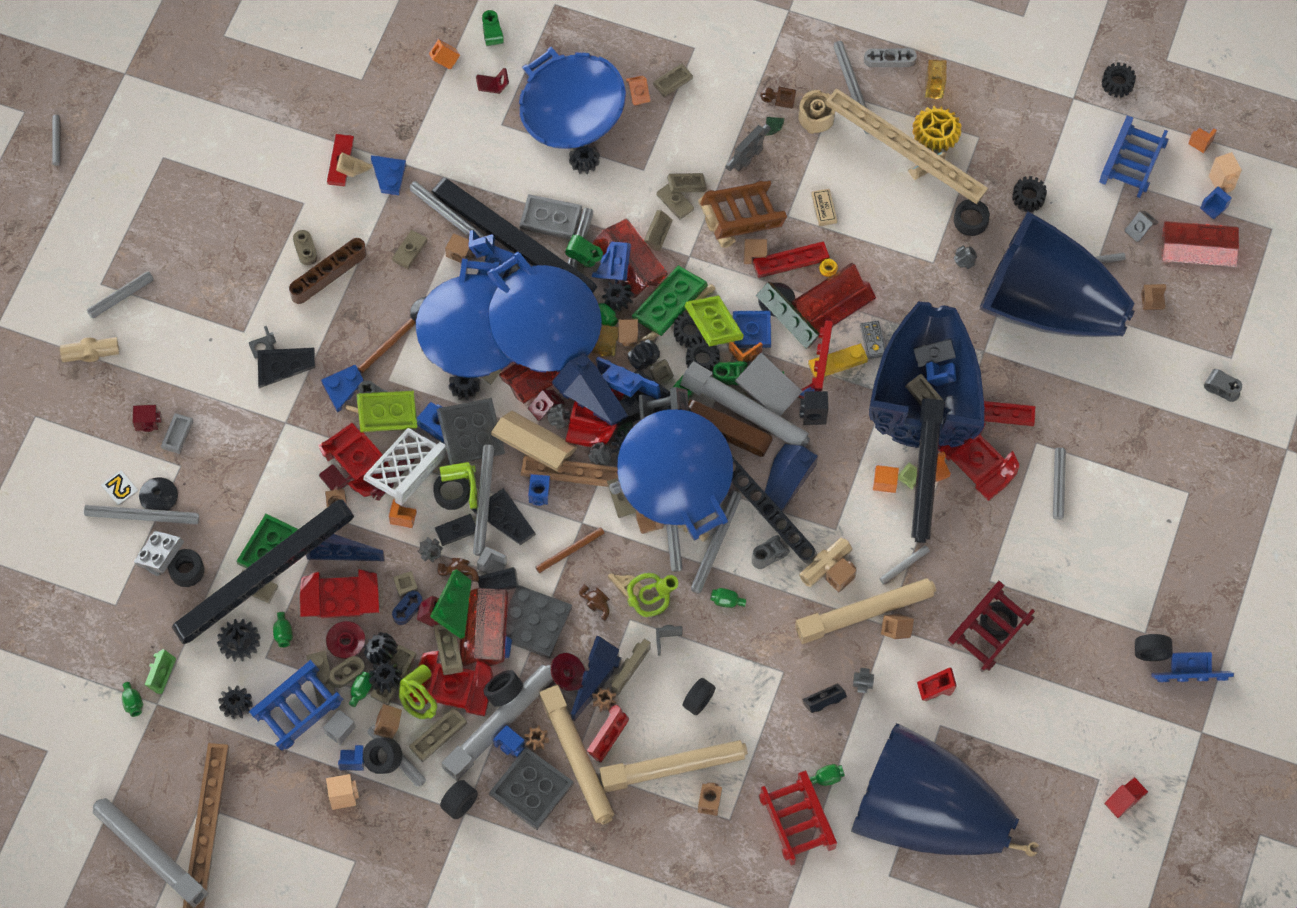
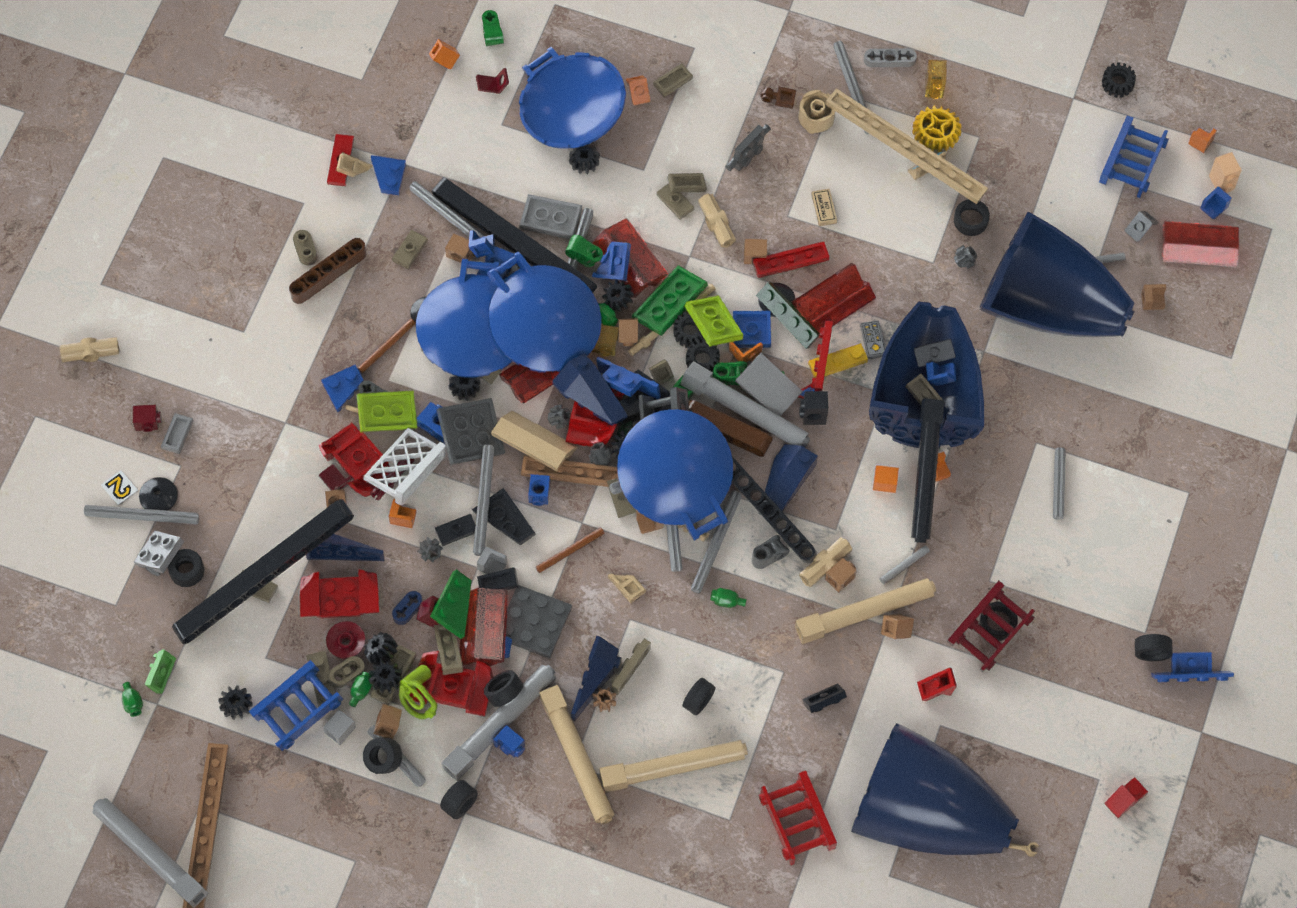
light grey bar [52,115,60,166] -> none
light grey axle [87,271,154,318] -> none
black gear [217,619,261,662] -> none
green wing [236,513,298,568] -> none
dark grey bracket [249,326,276,359] -> none
black wing [257,347,316,388] -> none
green plant [273,612,293,648] -> none
light nougat brick [326,774,359,810] -> none
blue panel [338,745,364,771] -> none
dark tan plate [393,571,418,597] -> none
dark tan plate [409,707,467,762] -> none
black tyre [433,475,470,510] -> none
reddish brown piece [437,558,479,582] -> none
lime piece [439,462,477,509] -> none
dark grey plate [489,747,574,830] -> none
medium nougat gear [524,725,549,752] -> none
bracket [528,390,565,421] -> none
dark red dish [551,653,585,691] -> none
reddish brown piece [579,584,610,621] -> none
red plate [587,705,629,763] -> none
lime piece [627,572,679,617] -> none
black gear [628,339,660,370] -> none
dark tan plate [644,210,673,251] -> none
dark grey bracket [656,625,683,656] -> none
medium nougat brick [698,782,722,816] -> none
dark orange fence [700,180,787,239] -> none
clear green tile [765,117,785,136] -> none
green plant [809,764,845,786] -> none
yellow plate [819,259,838,277] -> none
dark grey gear [853,668,874,693] -> none
yellowish green tile [898,463,917,489] -> none
red piece [938,423,1019,501] -> none
red plate [984,401,1036,426] -> none
black tyre [1012,176,1047,212] -> none
dark grey piece [1204,369,1243,402] -> none

